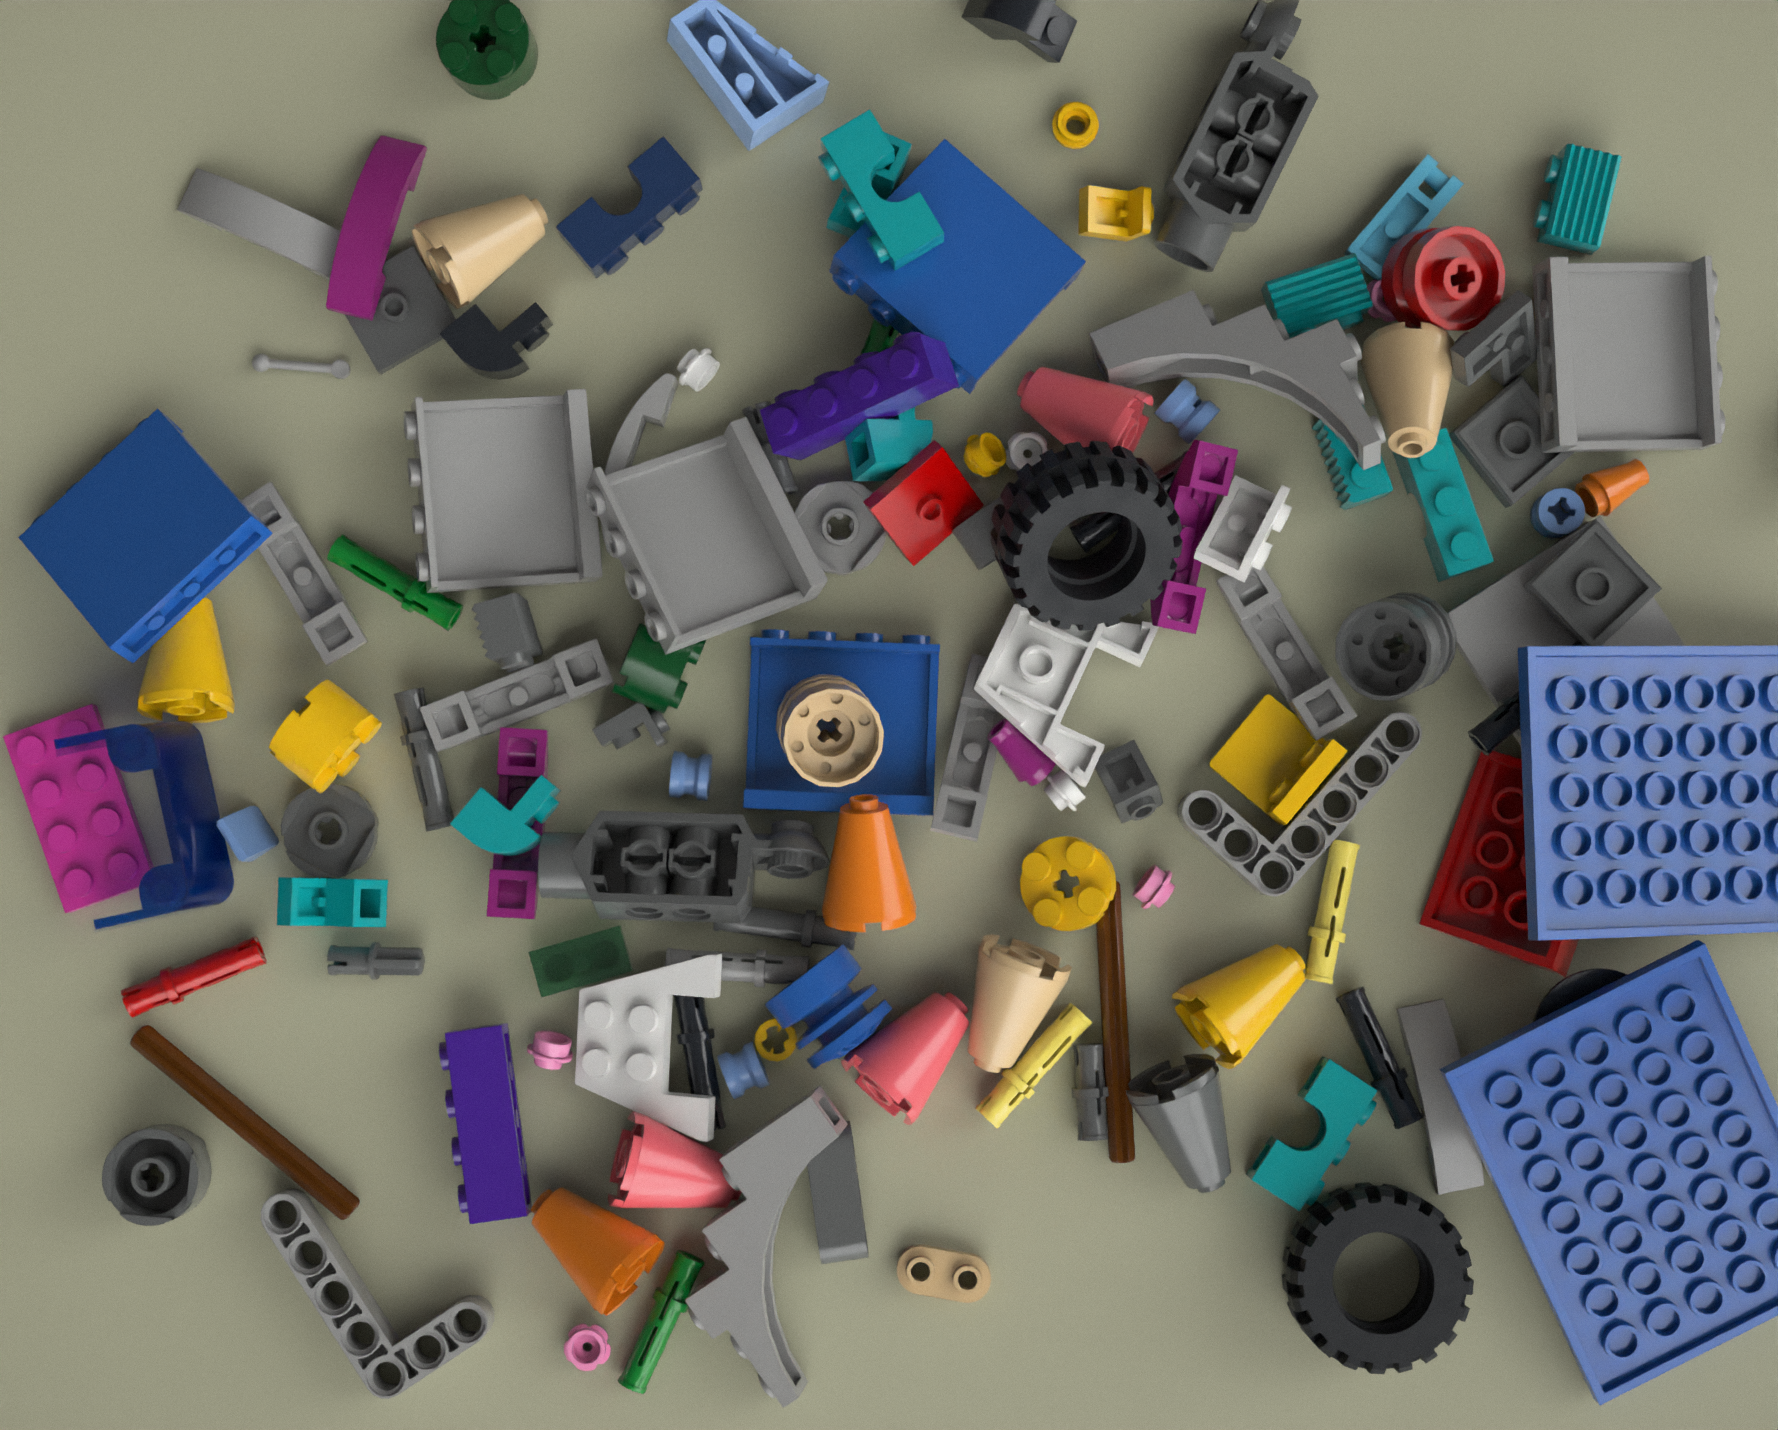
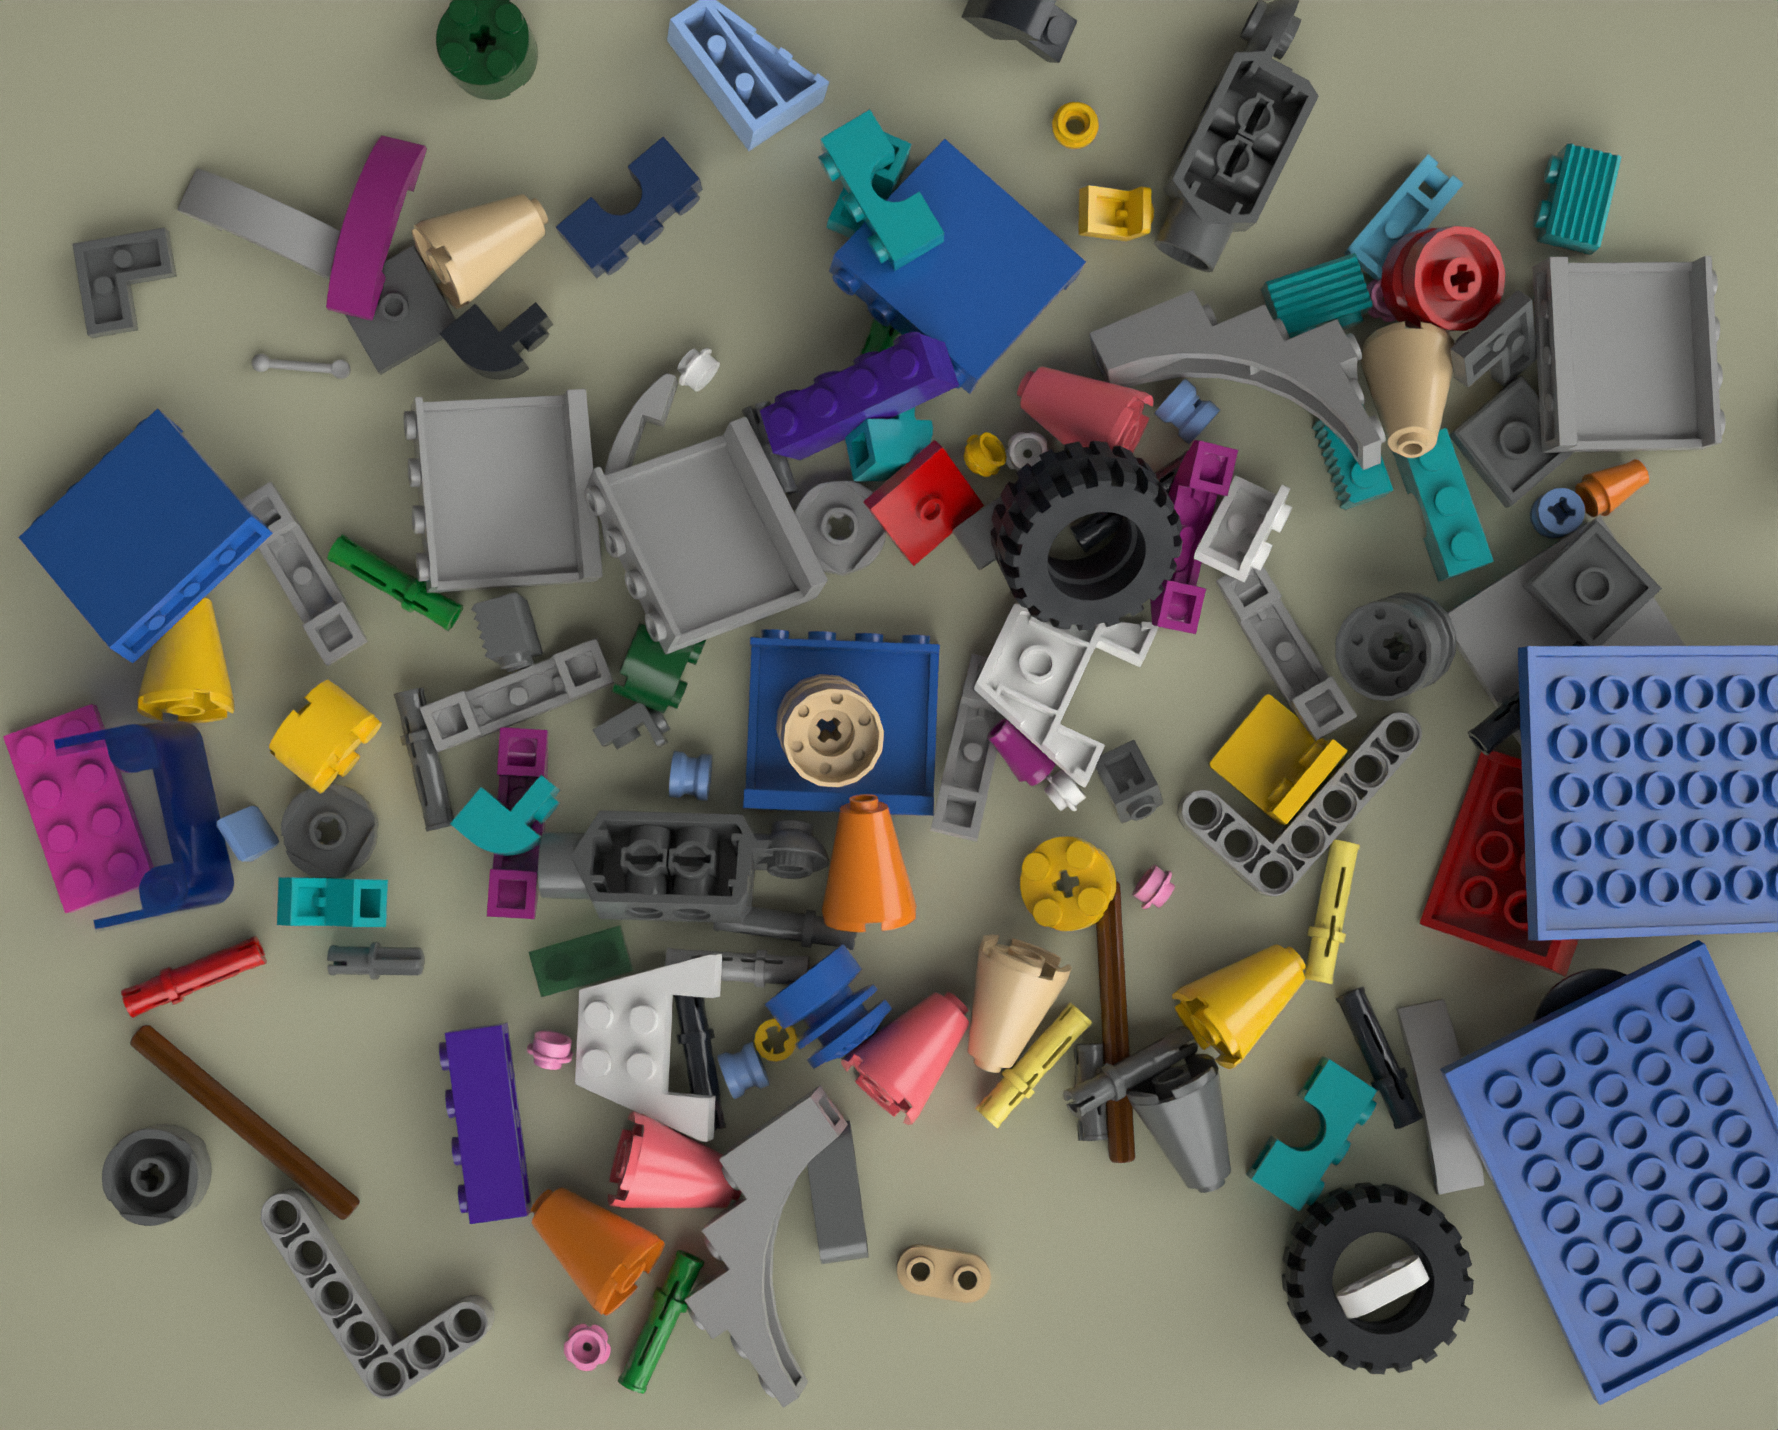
none -> dark grey plate [72,227,177,338]
none -> dark grey pin [1063,1026,1198,1118]
none -> white beam [1336,1255,1429,1319]

